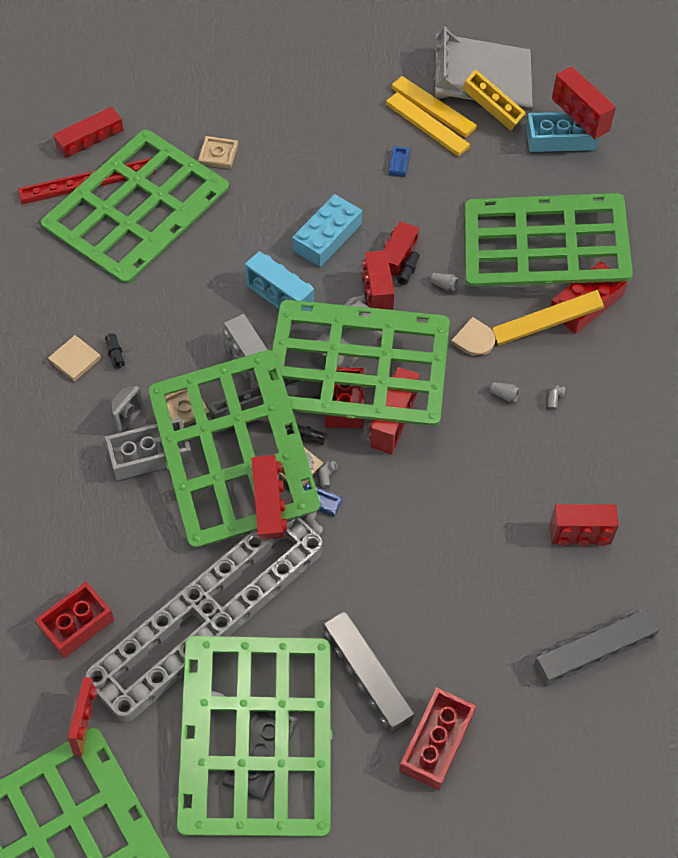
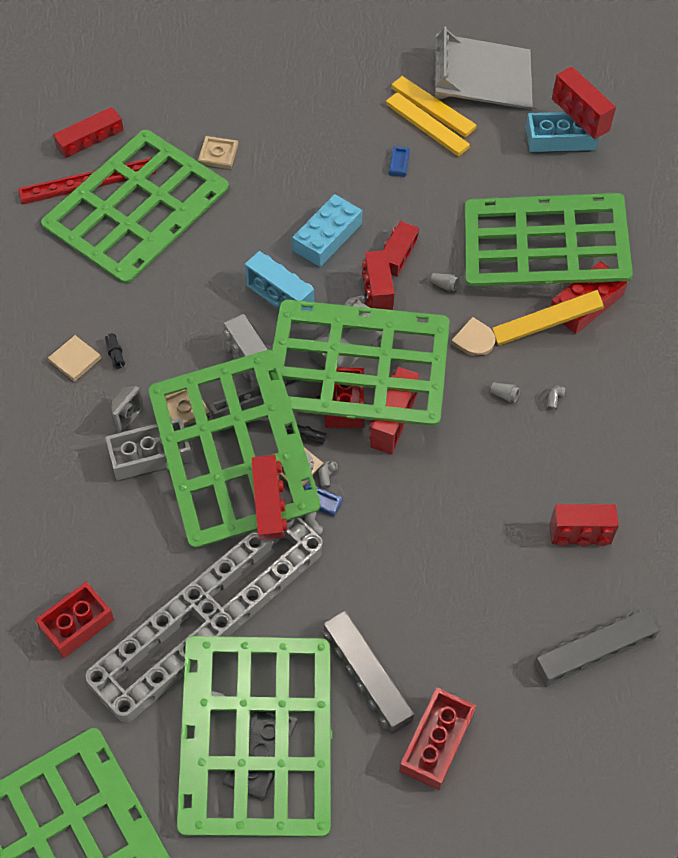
red wing [68,677,97,757] -> none
black pin [397,251,420,285] -> none
yellow brick [461,69,526,131] -> none

